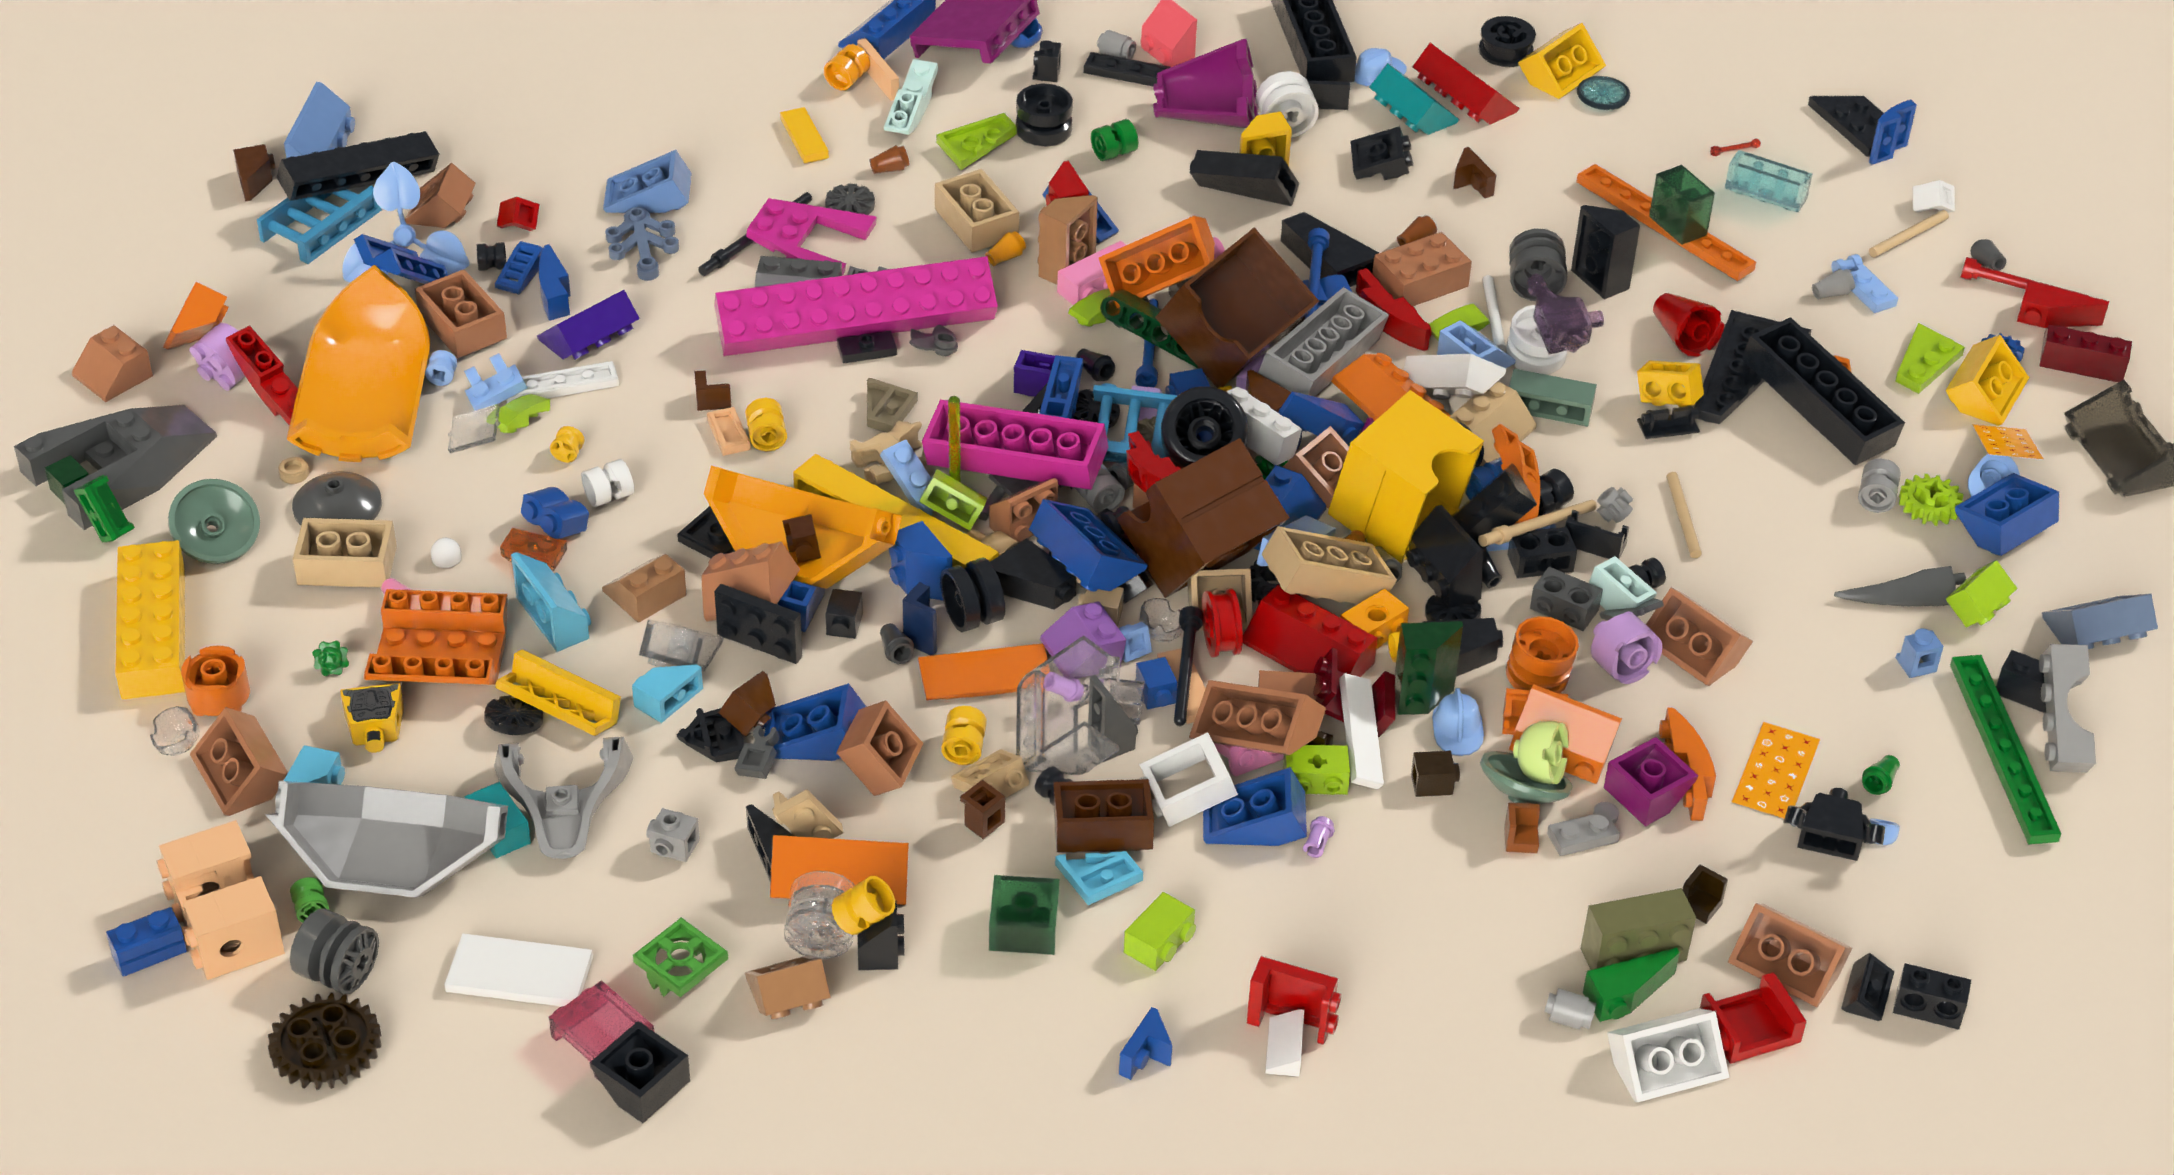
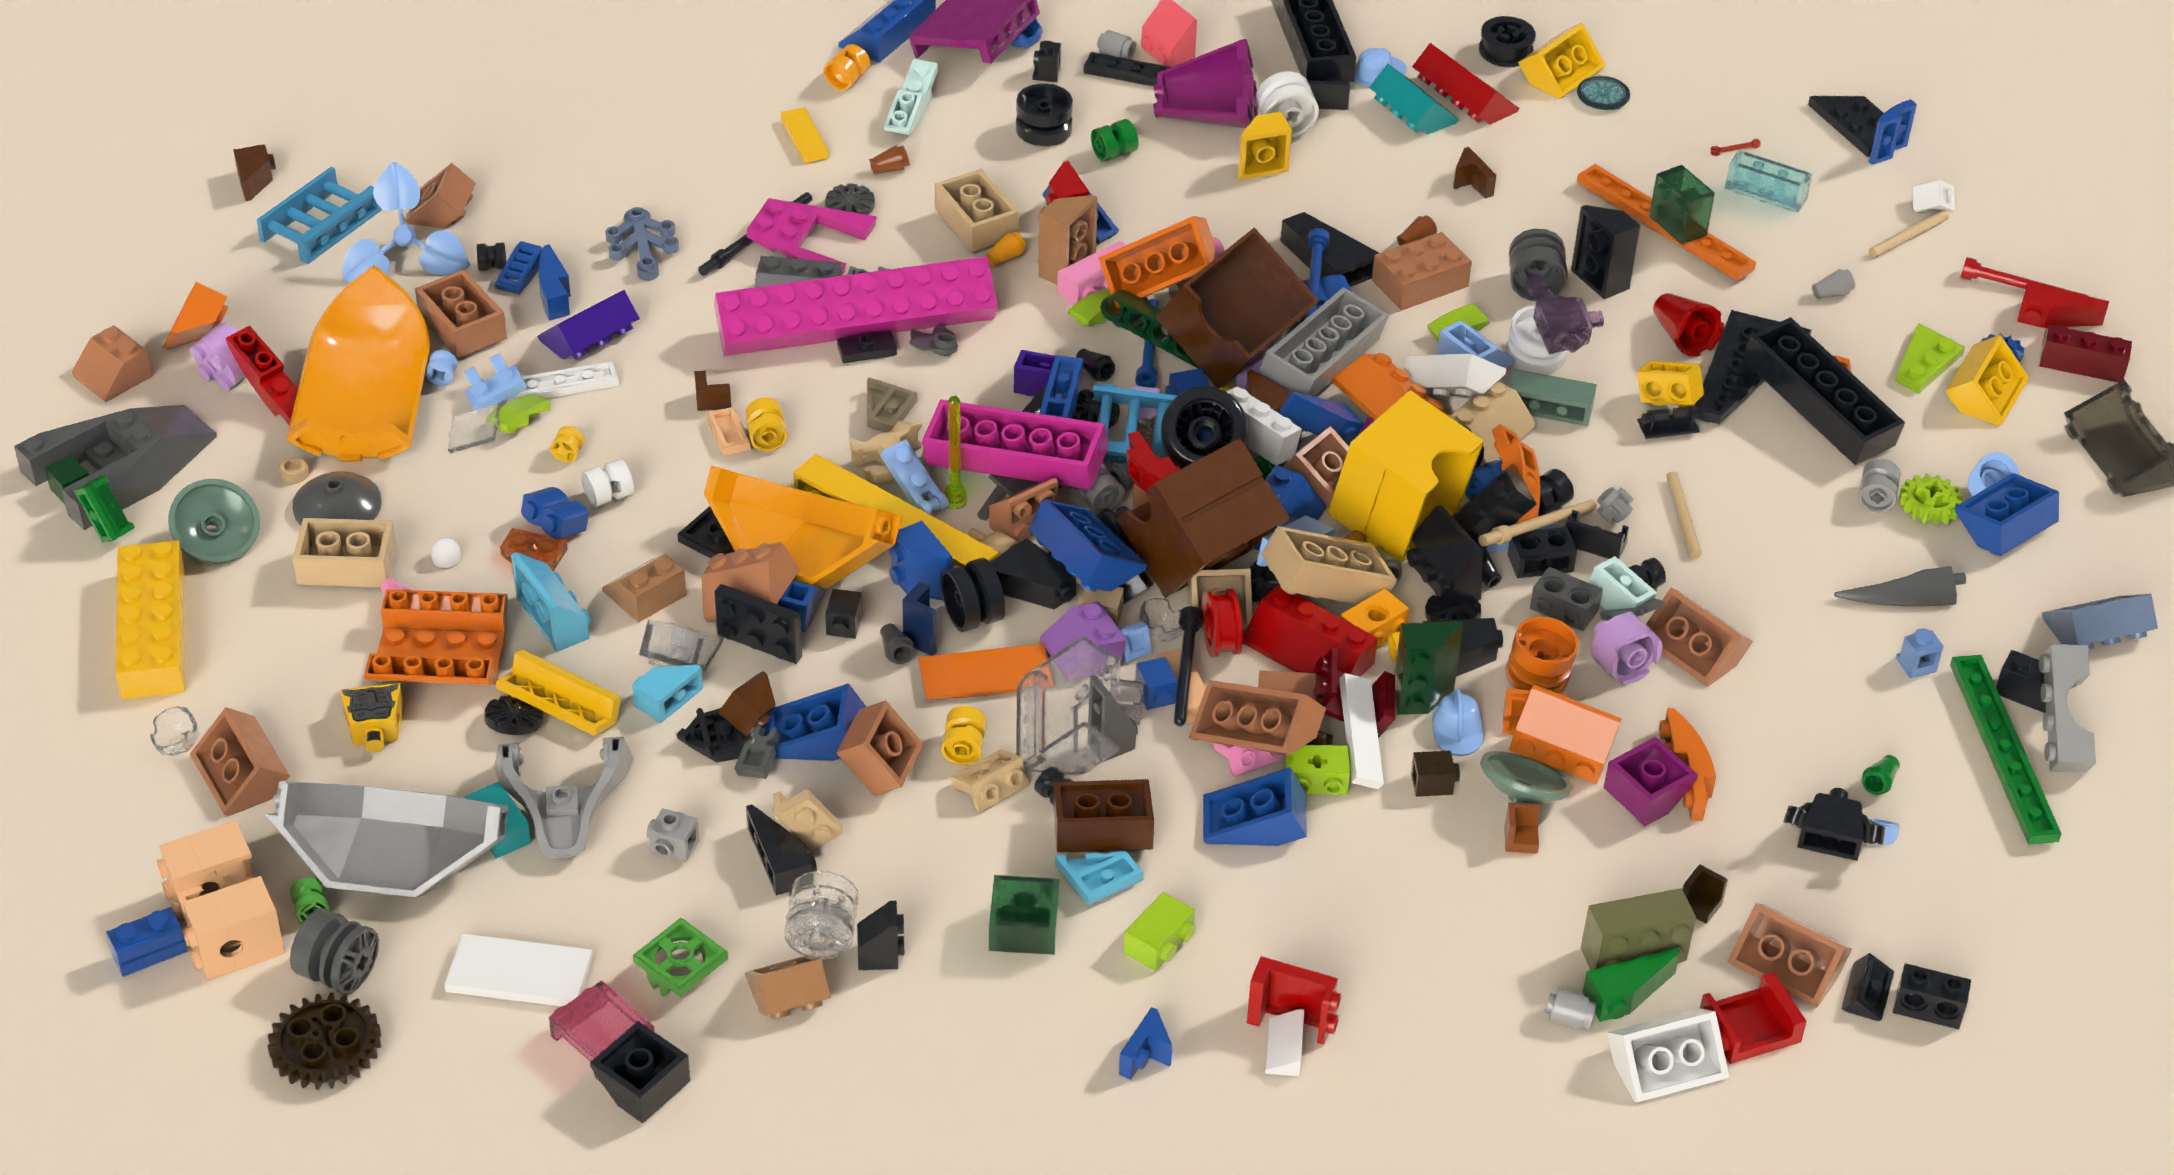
orange brick [181,646,250,716] -> none
black brick [277,131,440,201] -> none
medium blue slope [284,82,355,158] -> none
medium azure slope [284,745,345,784] -> none
green plant [312,640,349,676] -> none
blue slope [354,234,448,284] -> none
red panel [497,197,540,231] -> none
medium blue slope [603,150,692,213] -> none
orange piece [770,835,909,905] -> none
reddish brown brick [782,514,821,563] -> none
yellow wheel [832,876,895,935] -> none
light nougat tile [857,38,899,101] -> none
lime brick [919,469,987,531] -> none
lime wing [936,113,1017,170] -> none
reddish brown brick [960,780,1005,839] -> none
lavender pin [1043,671,1084,702] -> none
white window [1139,732,1238,827] -> none
black slope [1190,150,1299,206] -> none
lavender pin [1303,816,1335,858] -> none
black plate [1350,126,1414,180] -> none
red slope [1356,268,1432,351] -> none
white bar [1482,275,1506,351] -> none
yellowish green cylinder [1513,721,1569,785] -> none
light grey hinge [1547,802,1620,856] -> none
light orange sticker [1732,722,1820,819] -> none
light blue plate [1831,254,1898,313] -> none
lime brick [1945,560,2018,628] -> none
dark grey cone [1970,239,2006,271] -> none
light orange sticker [1972,424,2044,460] -> none

